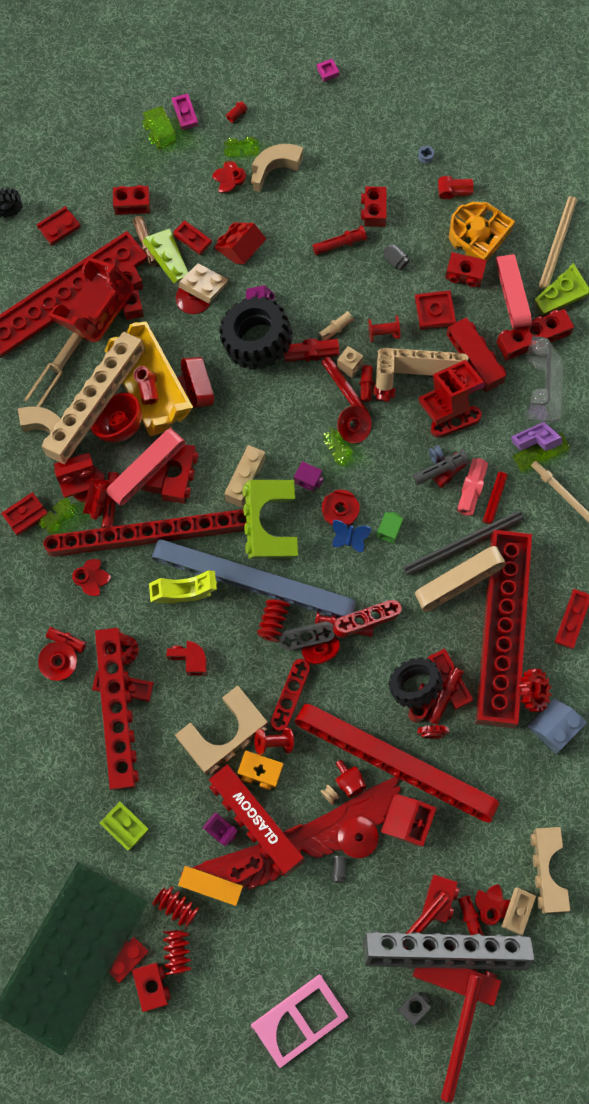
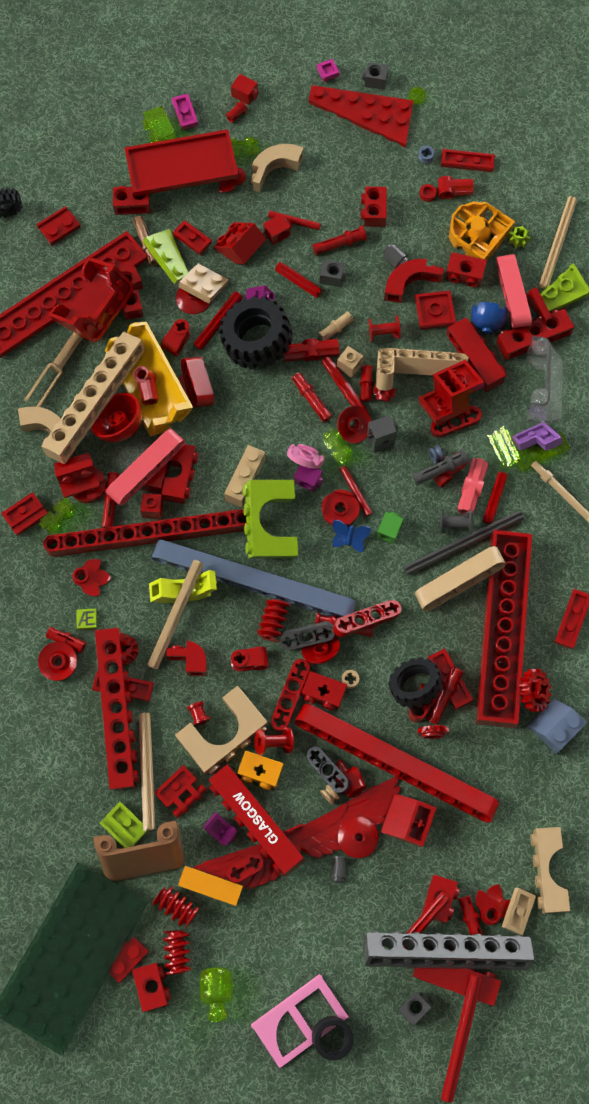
red hinge [83,478,110,519] -> none
none -> lime tile [76,609,97,630]
none -> medium nougat windscreen [93,821,185,881]
none -> red tile [124,129,239,196]
none -> tan axle [139,713,155,831]
none -> red brick [140,493,164,520]
none -> tan axle [148,560,204,669]
none -> red plate [154,765,207,818]
none -> red piece [160,319,191,357]
none -> red bush [187,701,210,727]
none -> red axle [194,291,242,350]
none -> clear neon green piece [199,967,234,1022]
none -> red brick [231,74,259,105]
none -> red piece [231,646,269,672]
none -> red brick [263,213,292,245]
none -> red bar [268,211,321,230]
none -> red axle [275,262,322,298]
none -> bright pink tile [287,444,324,469]
none -> red pin [291,372,333,423]
none -> red brick [302,671,347,711]
none -> black beam [306,746,352,795]
none -> red wing [309,85,414,148]
none -> black tyre [312,1016,354,1061]
none -> dark grey brick [320,259,347,287]
none -> red bar [339,466,373,517]
none -> tan bush [342,670,359,689]
none -> dark grey brick [362,62,389,90]
none -> dark grey brick [367,415,398,452]
none -> red arch [384,259,444,303]
none -> clear neon green tile [408,87,426,104]
none -> red tile [419,184,437,202]
none -> dark grey piece [440,509,473,534]
none -> red tile [441,149,495,172]
none -> blue cylinder [471,302,509,334]
none -> clear neon green tile [488,427,520,469]
none -> lime gear [508,225,531,249]
none -> red tile [526,287,552,321]

